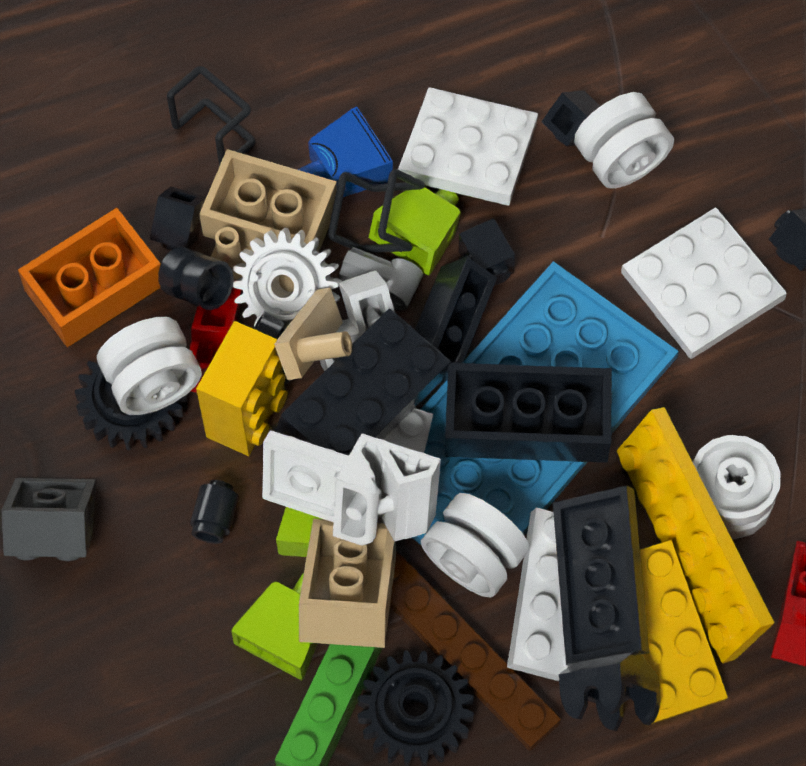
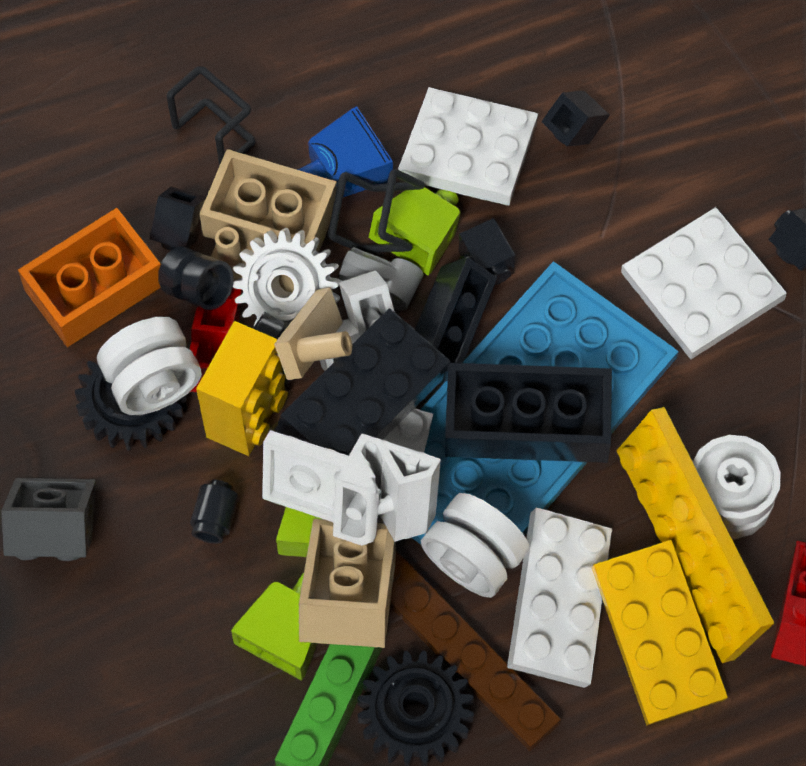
black hinge [553,486,660,731] -> none
white wheel [574,92,674,189] -> none

